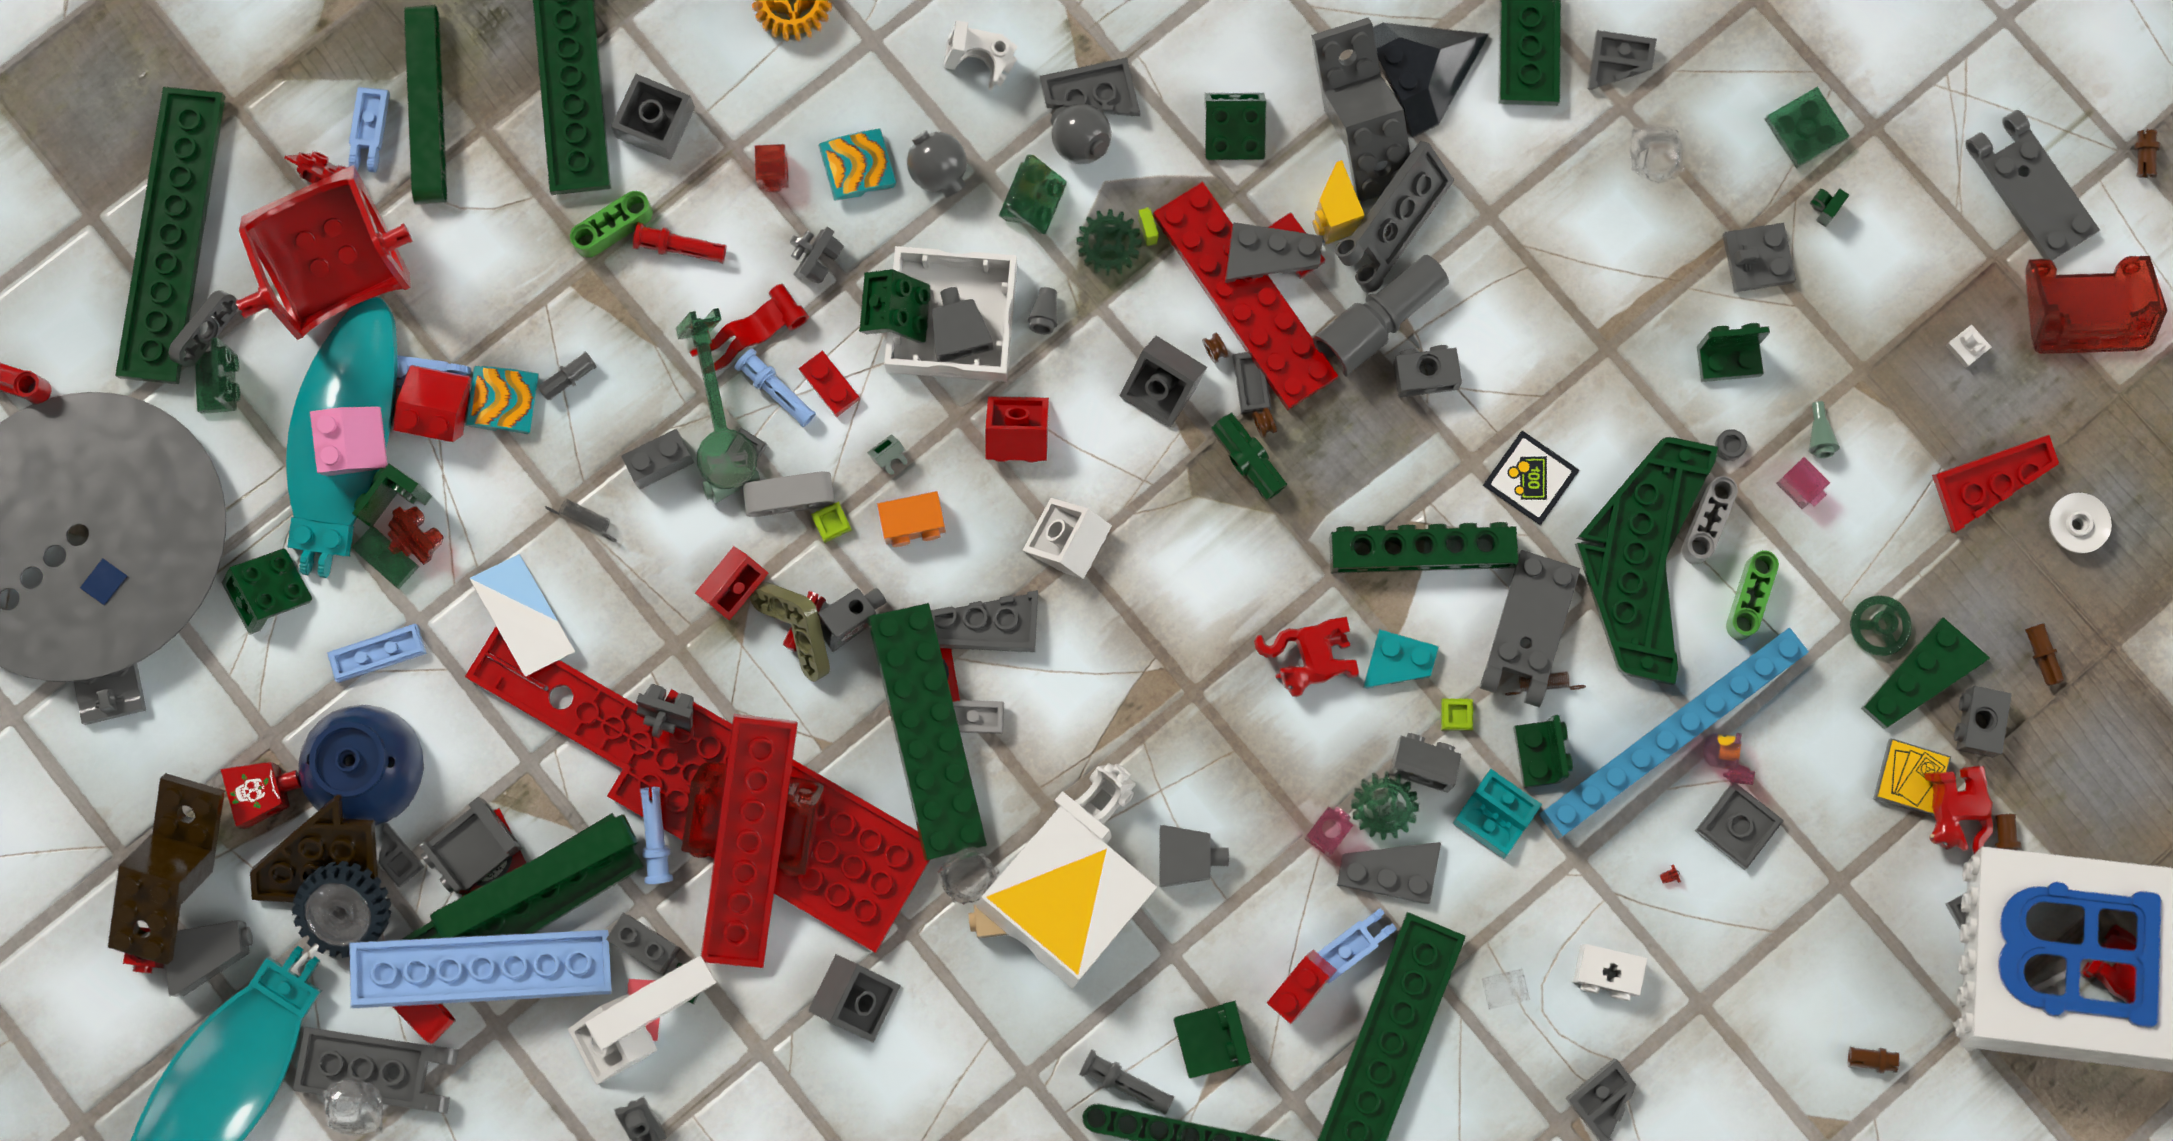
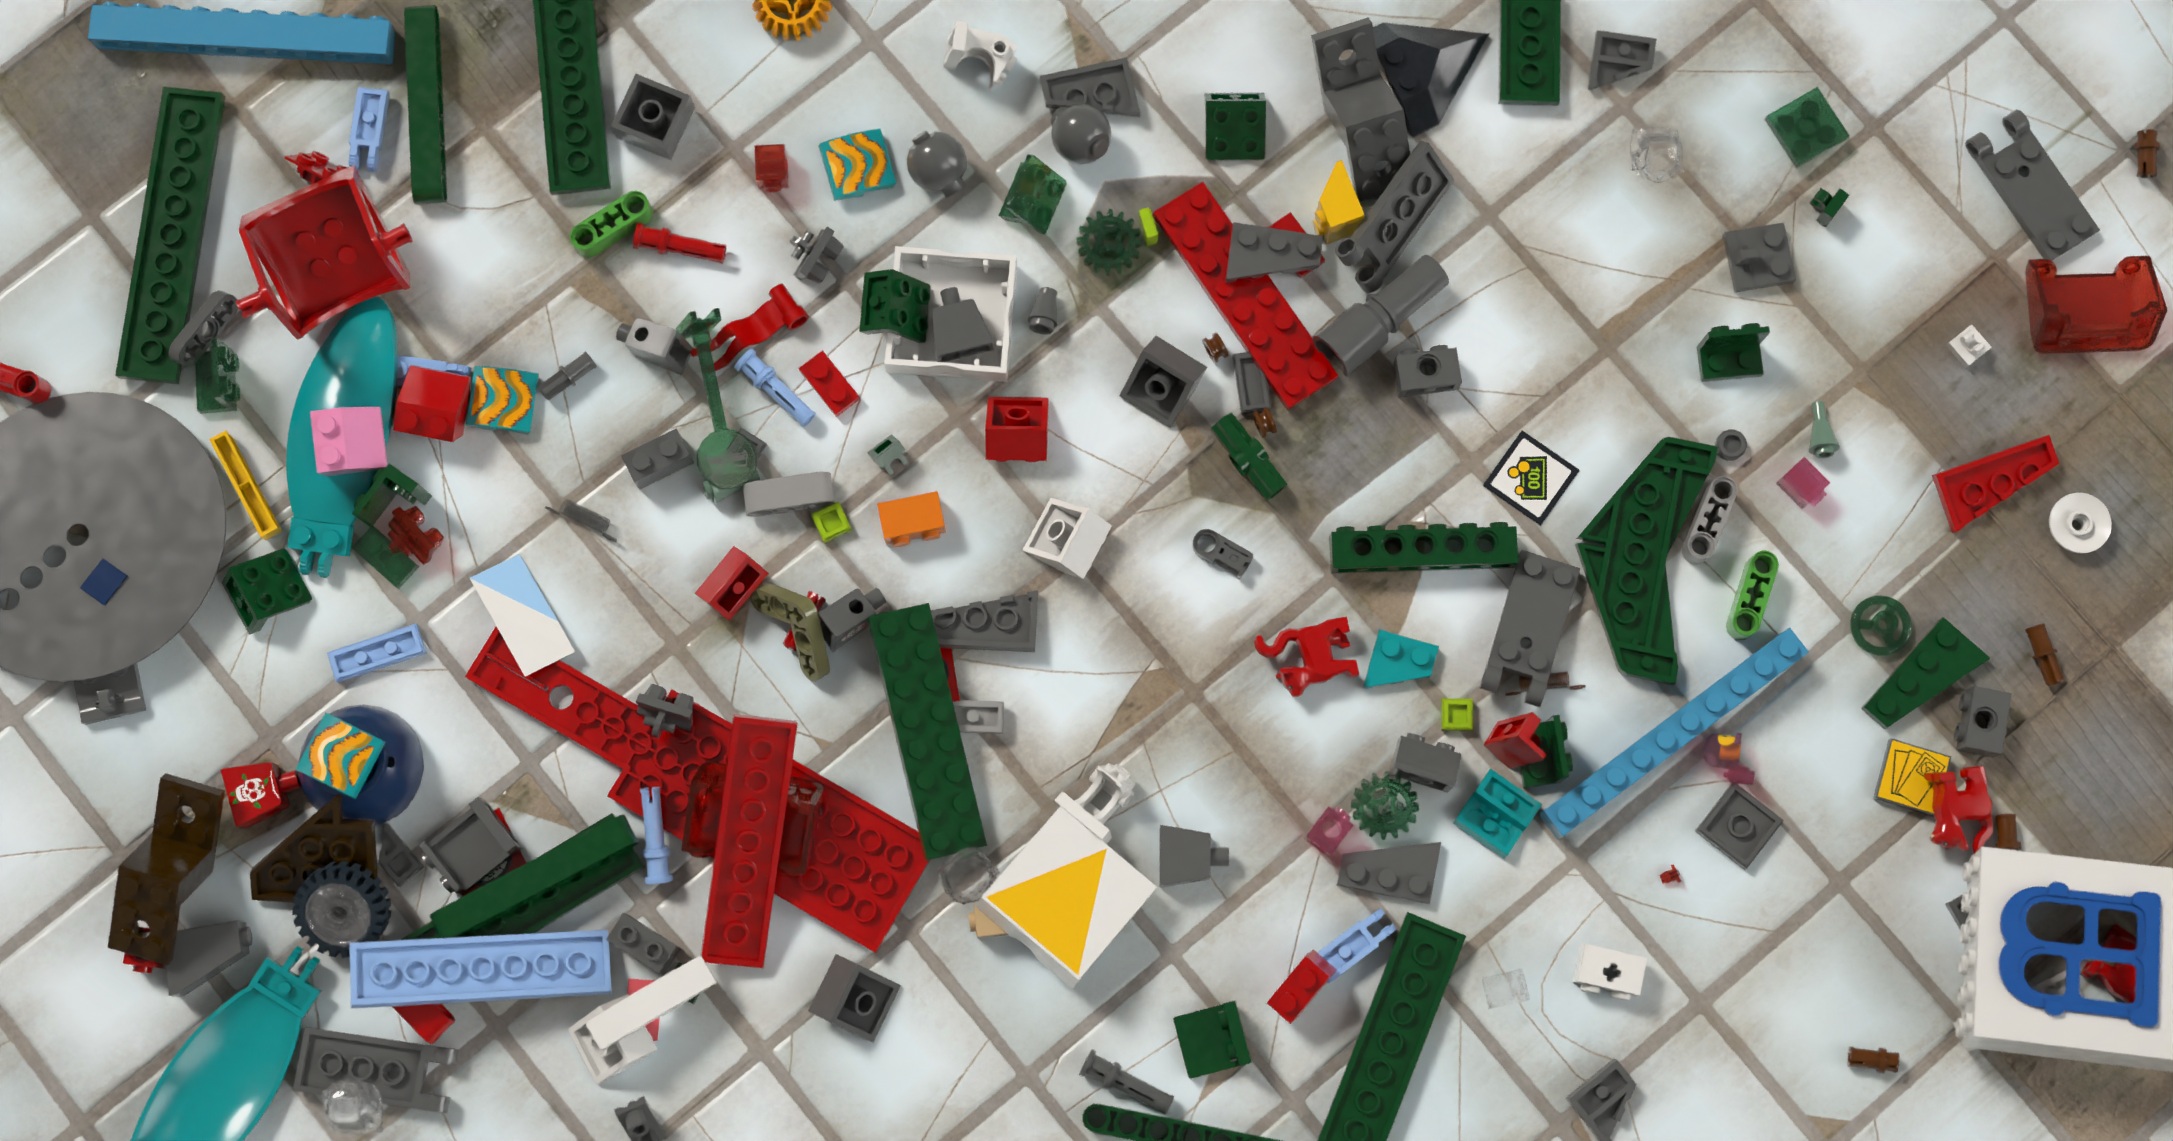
none -> dark azure brick [88,2,396,65]
none -> yellow piece [209,430,283,541]
none -> slope [296,713,386,799]
none -> dark grey torso [616,318,694,375]
none -> dark grey piece [1192,529,1253,579]
none -> red panel [1484,712,1546,768]

